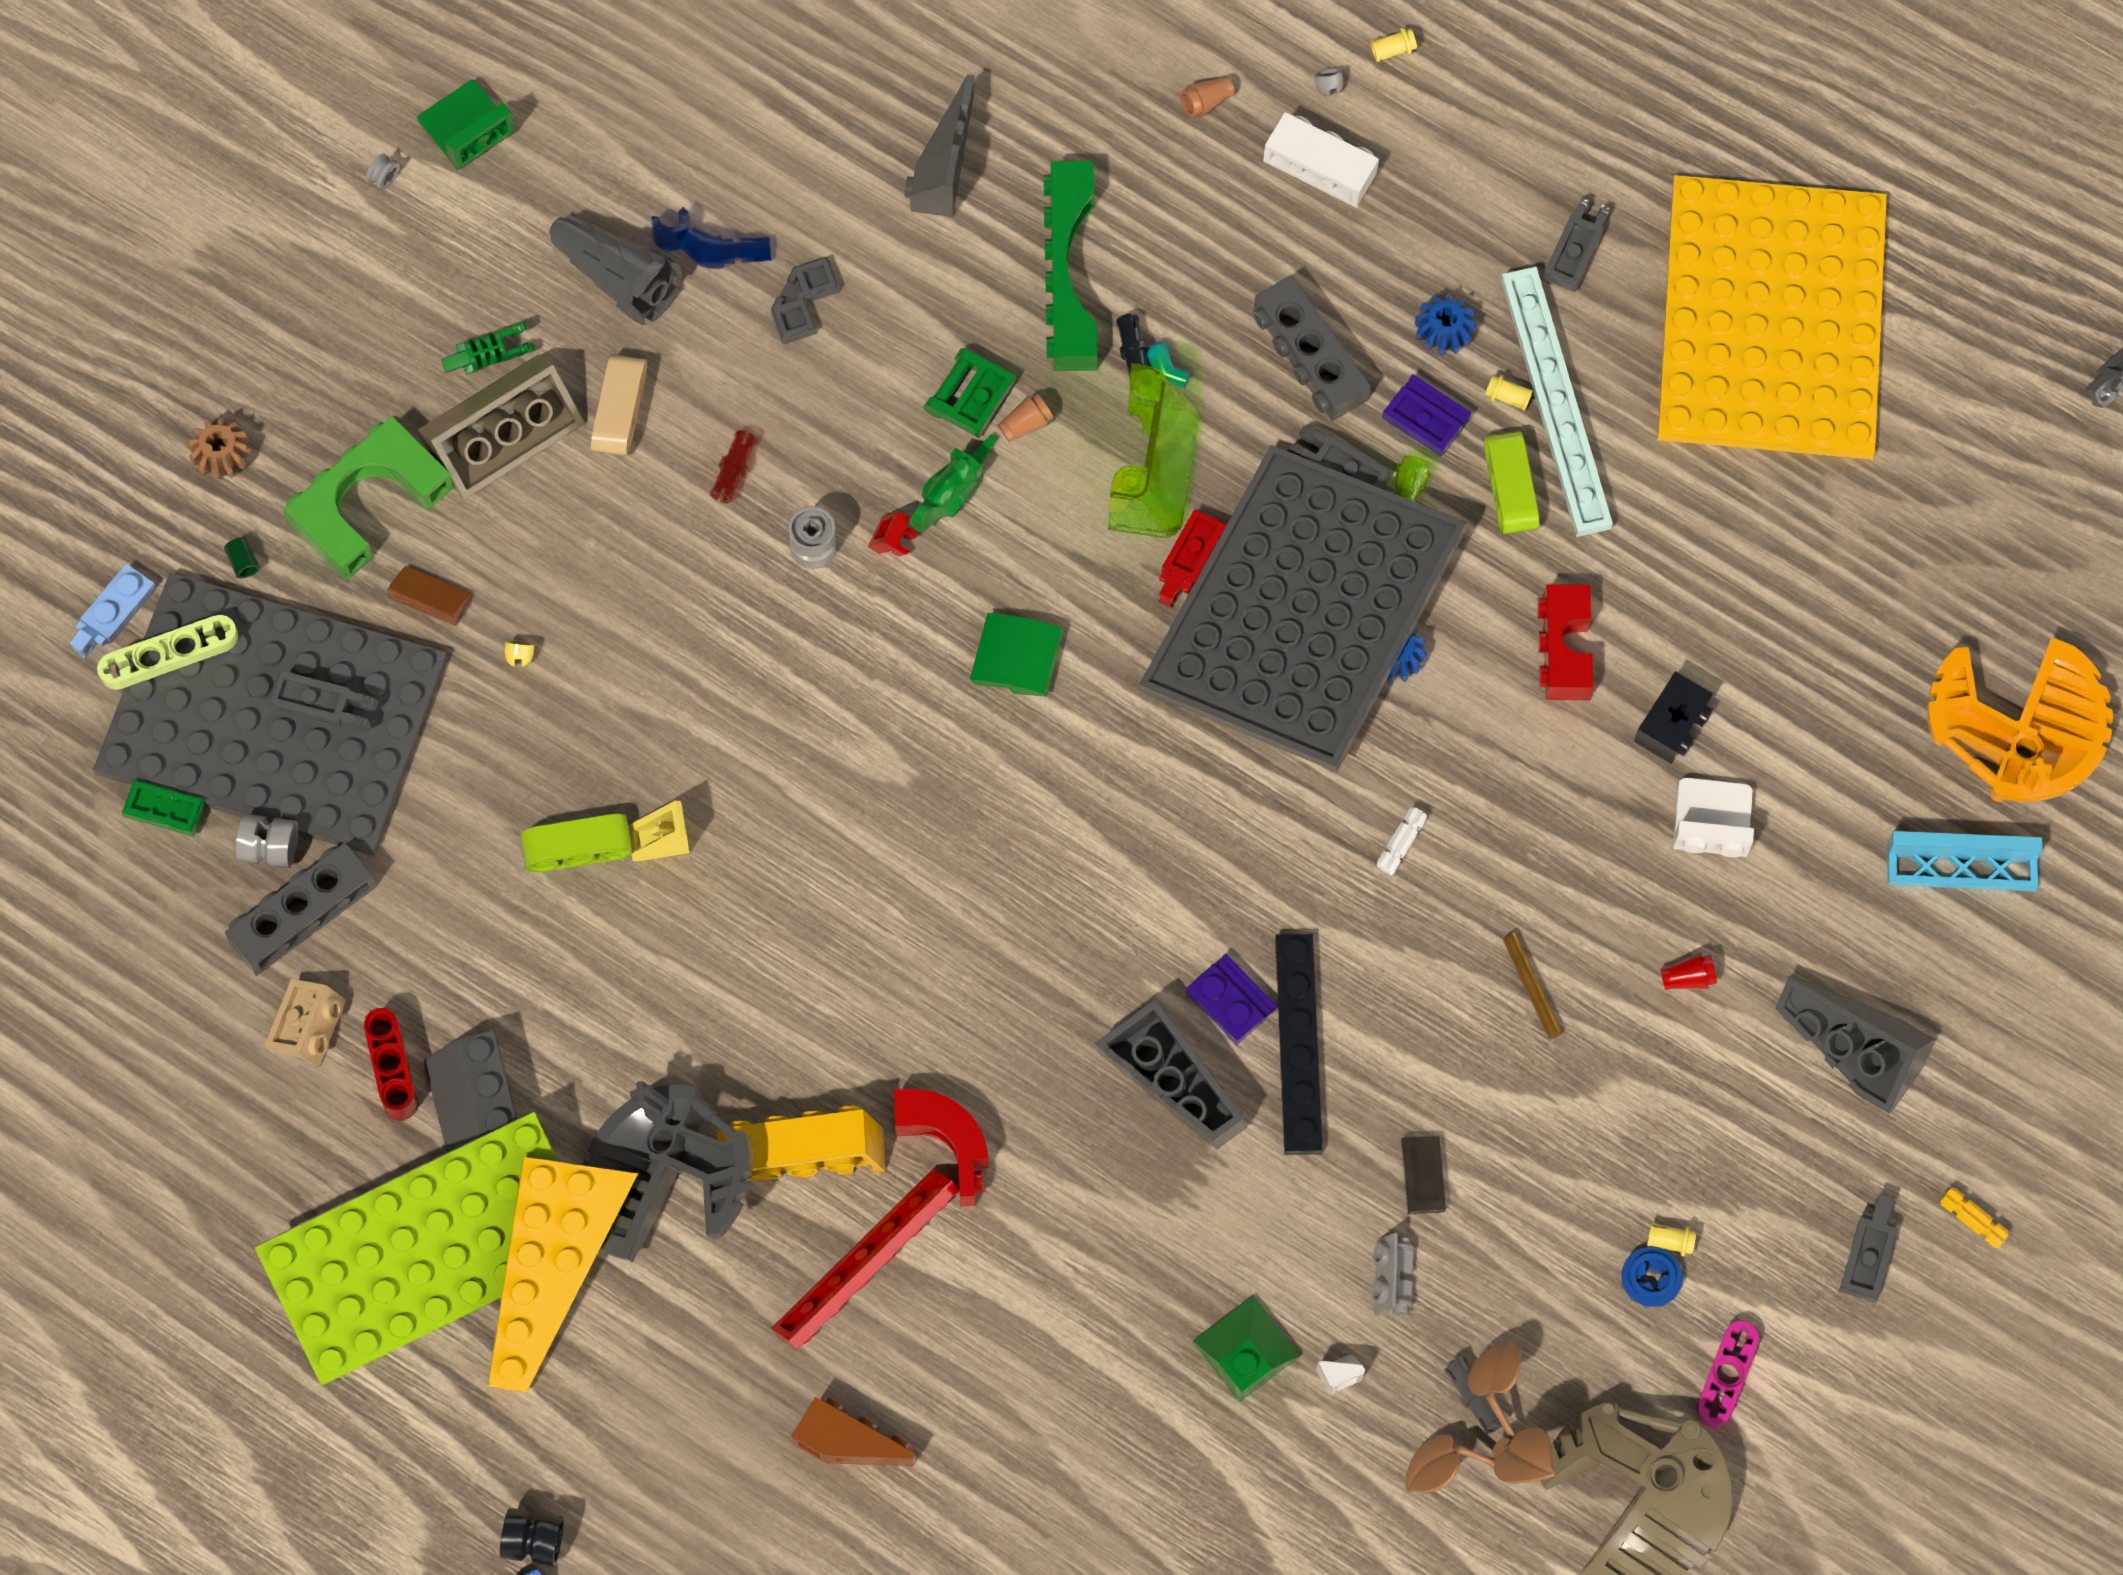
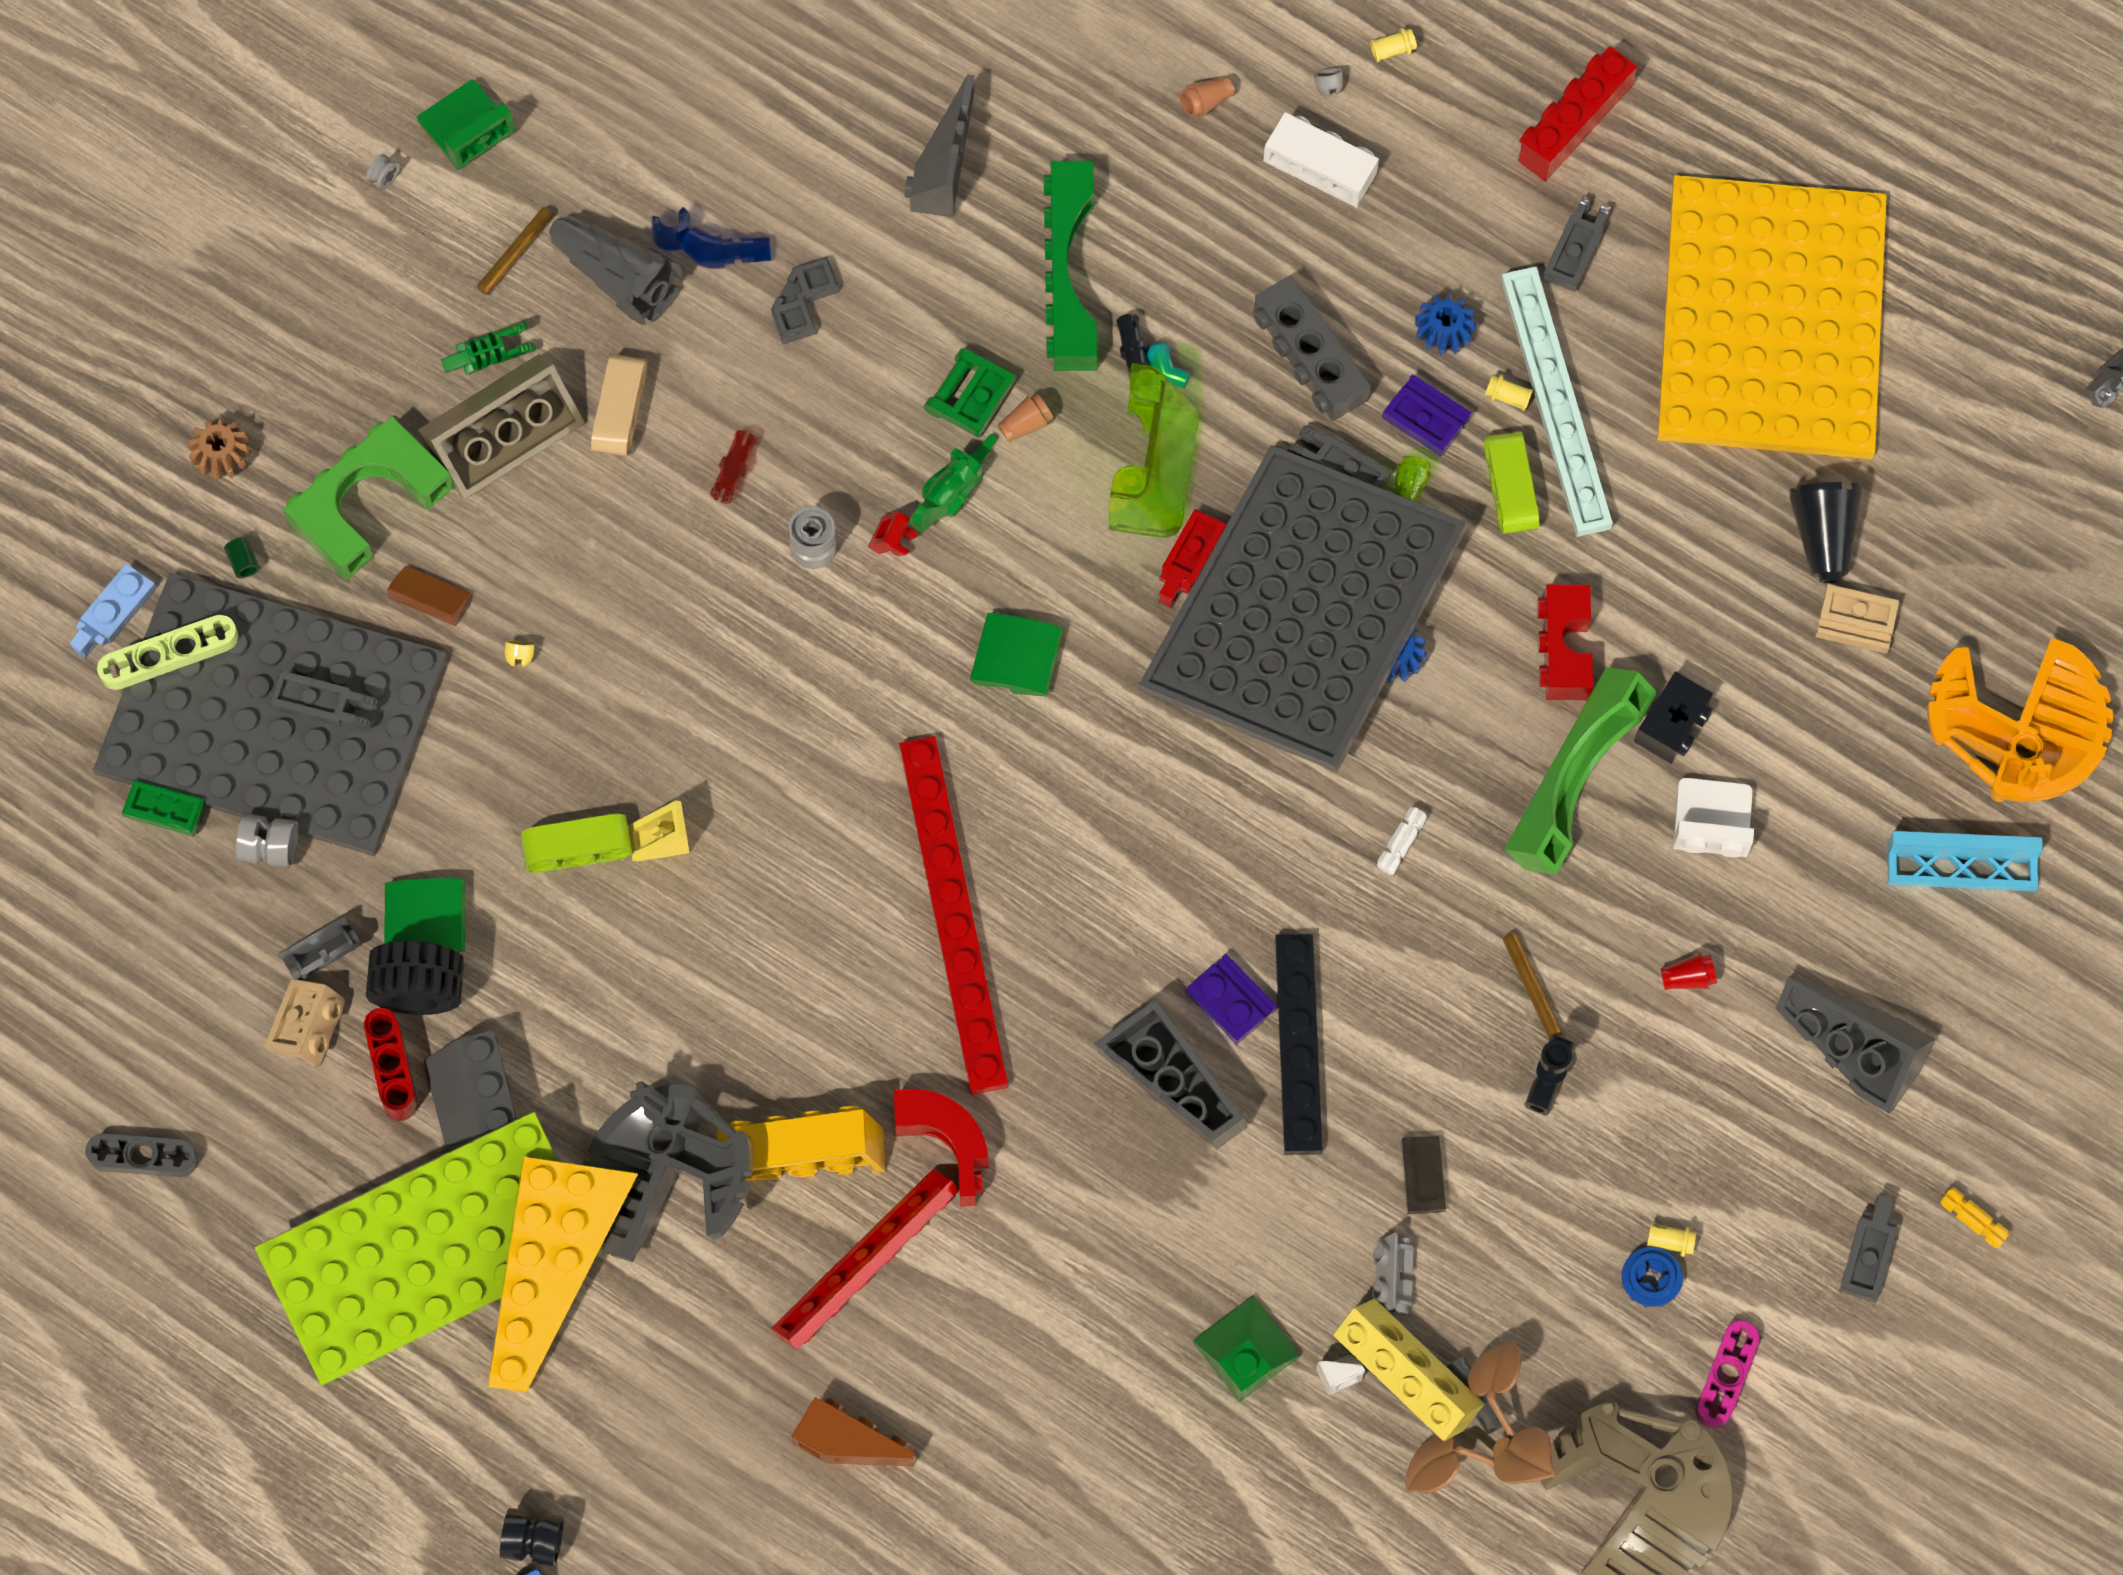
dark grey brick [225,842,376,976] -> none
none -> dark grey beam [85,1133,198,1177]
none -> dark grey hinge [279,915,361,980]
none -> black tyre [366,941,464,1015]
none -> green slope [384,878,465,952]
none -> pearl gold bar [476,207,553,295]
none -> red plate [899,736,1008,1095]
none -> light yellow brick [1333,1298,1485,1441]
none -> bright green arch [1504,667,1657,875]
none -> red brick [1518,46,1638,182]
none -> black bar [1524,1035,1575,1115]
none -> black cone [1789,482,1863,583]
none -> tan plate [1815,584,1899,654]

